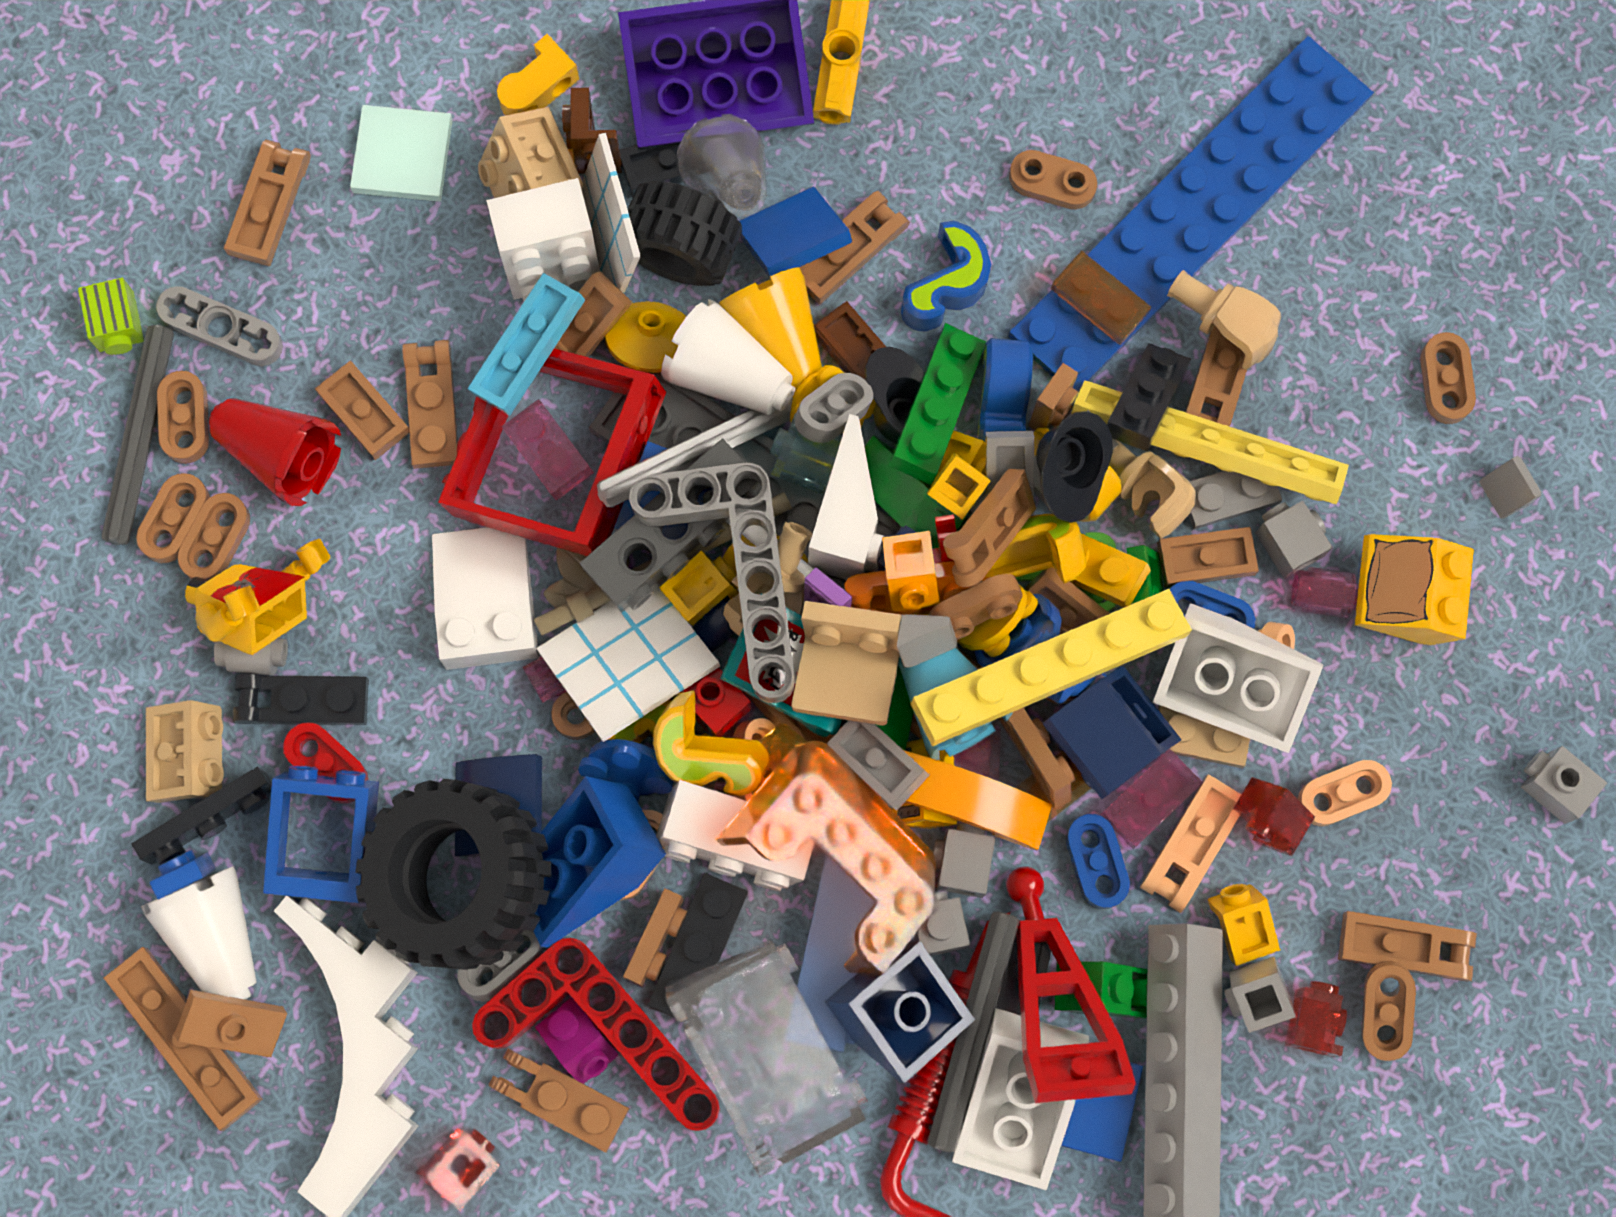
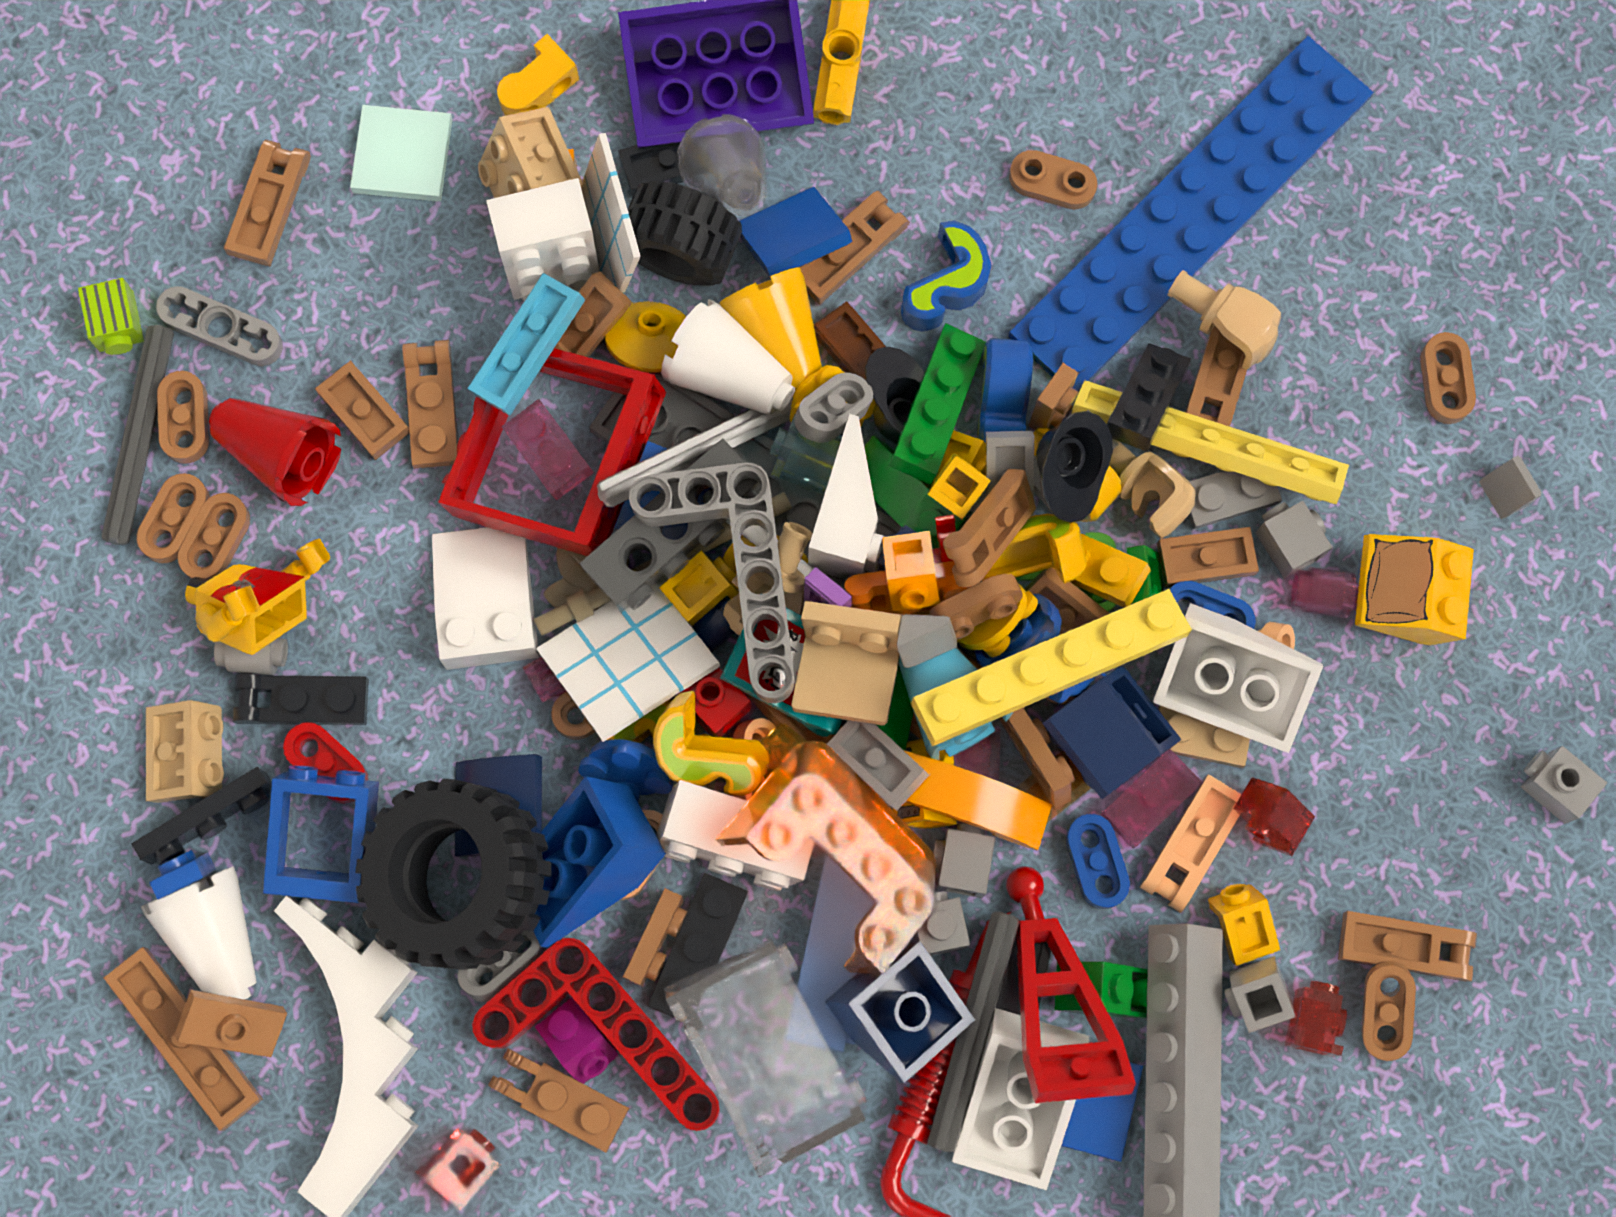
reddish brown bracket [562,87,622,174] -> none
clear orange plate [1051,250,1152,345] -> none
light nougat plate [1297,760,1392,826] -> none

